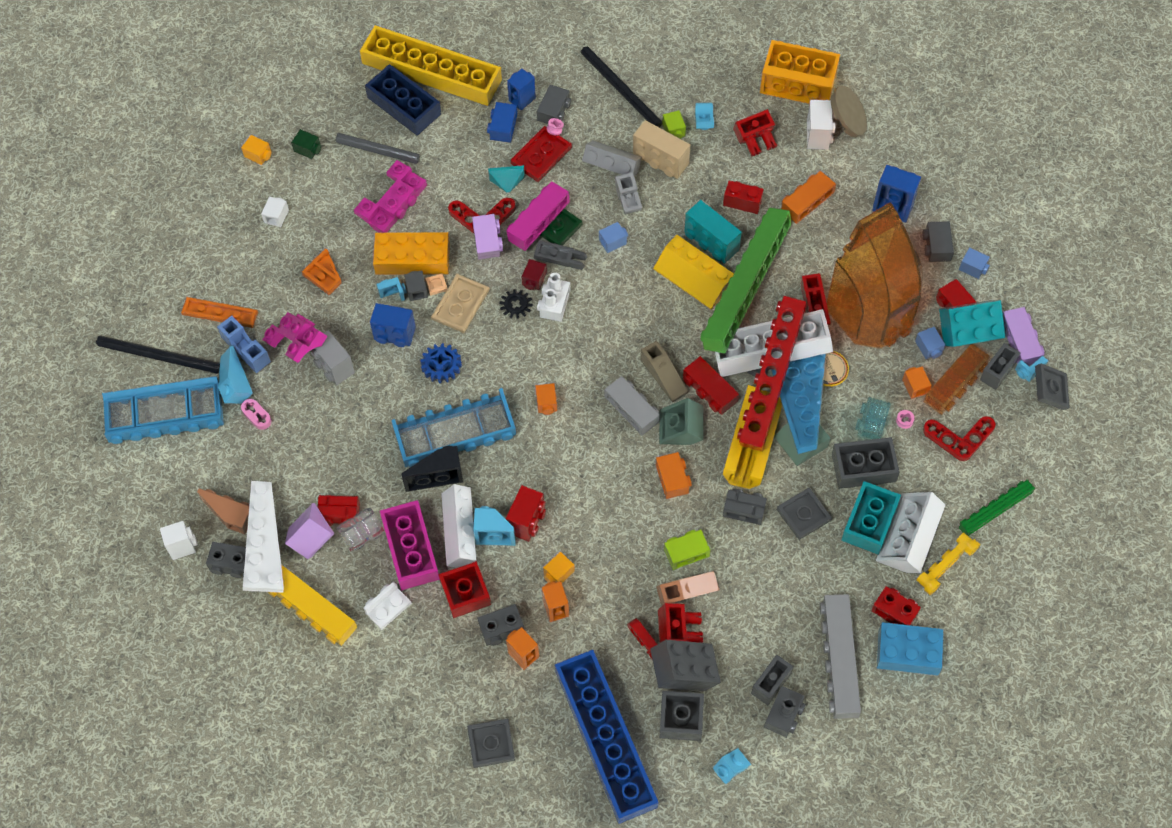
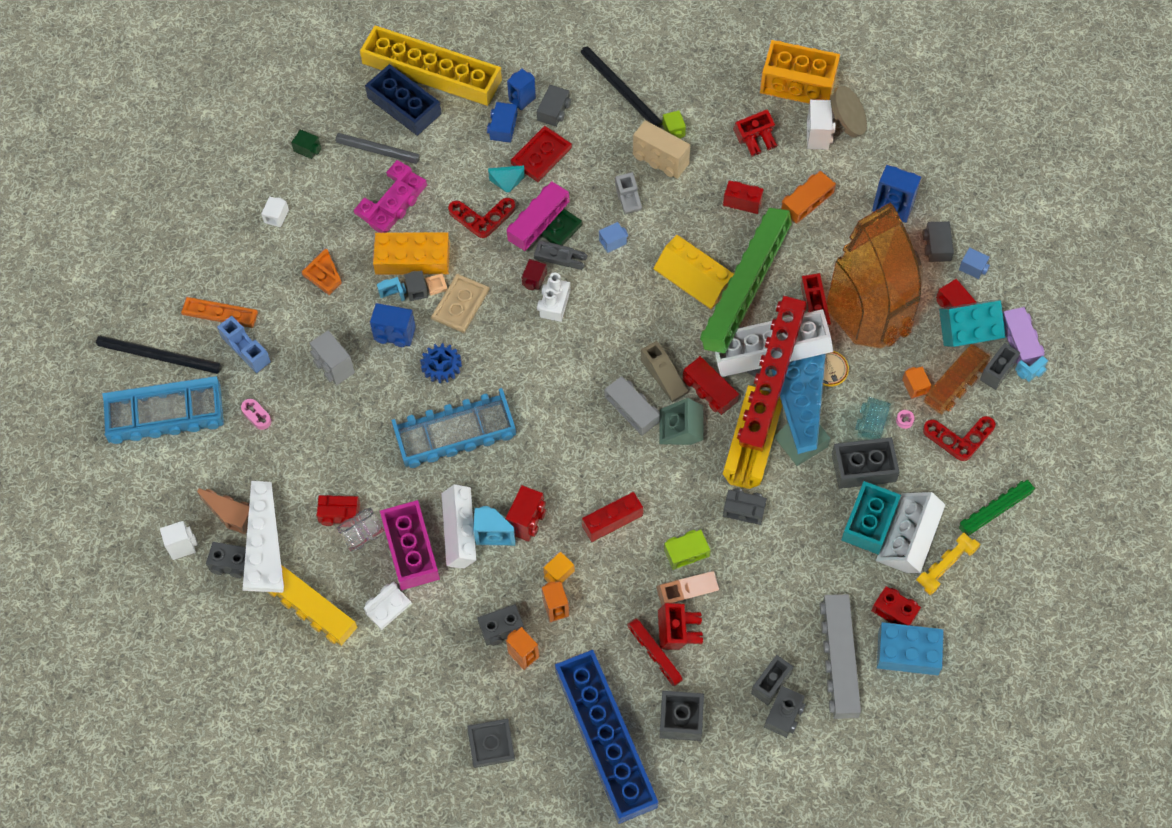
medium azure slope [218,346,253,404] -> none
light orange brick [241,135,271,165] -> none
dark pink bracket [262,312,327,363] -> none
lavender slope [285,503,334,559] -> none
black slope [401,445,463,492] -> none
red brick [438,561,491,619] -> none
lavender brick [472,214,503,260] -> none
black gear [499,289,533,319] -> none
orange brick [535,383,557,415] -> none
bright pink bush [547,118,564,135] -> none
light grey brick [582,140,642,176] -> none
dark grey brick [650,640,721,691] -> none
orange brick [655,452,692,499] -> none
teal brick [684,199,742,264] -> none
medium azure bracket [695,103,714,130] -> none
medium azure bracket [713,748,751,784] -> none
dark grey plate [776,487,832,540] -> none
medium blue brick [915,327,945,359] -> none
dark grey plate [1035,363,1070,410] -> none
none -> red brick [582,491,643,542]

